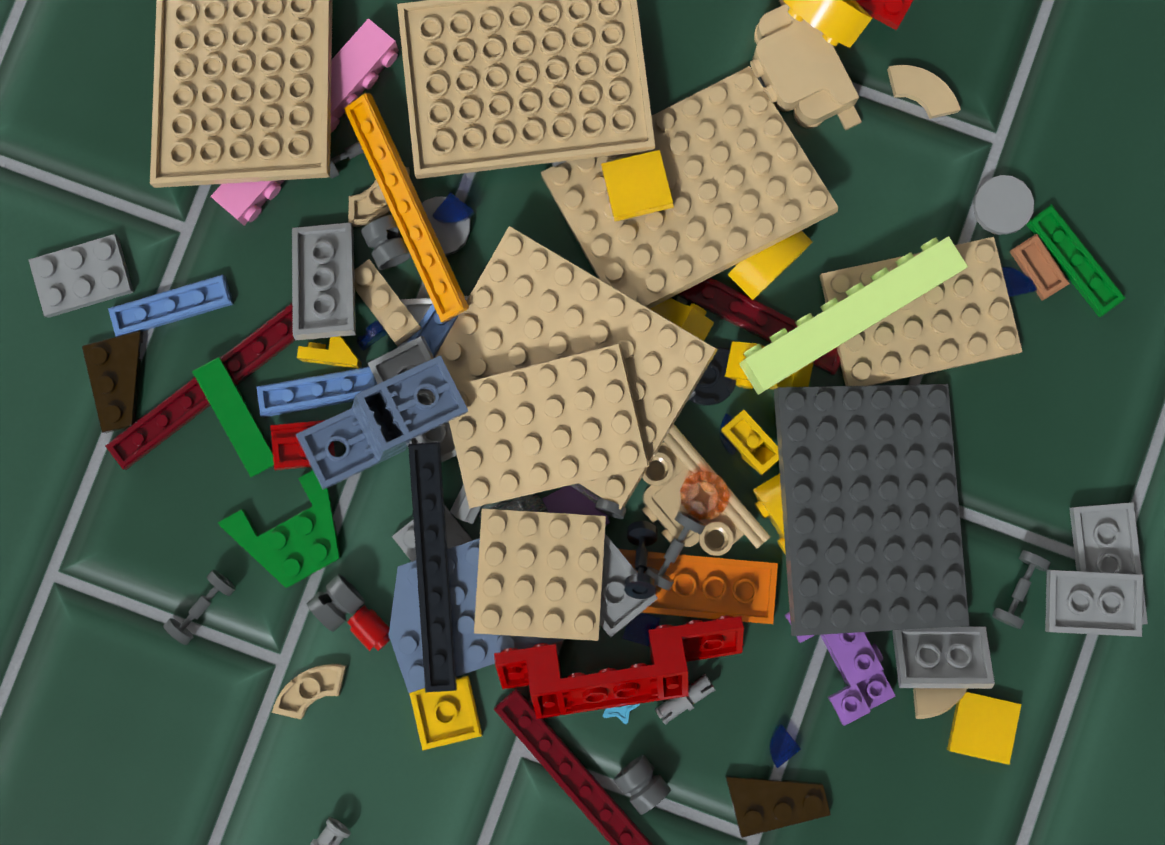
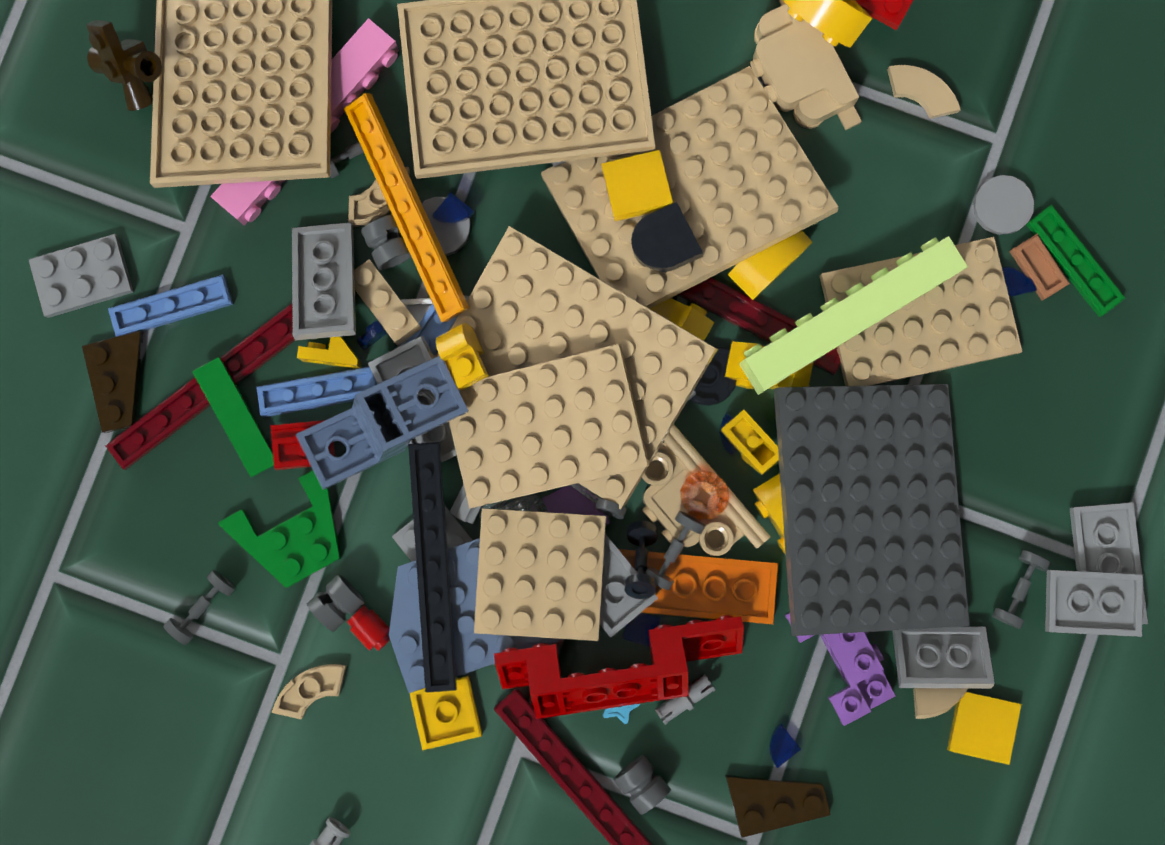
none -> dark brown brick [86,20,162,111]
none -> yellow brick [436,323,489,390]
none -> black tile [631,202,703,272]

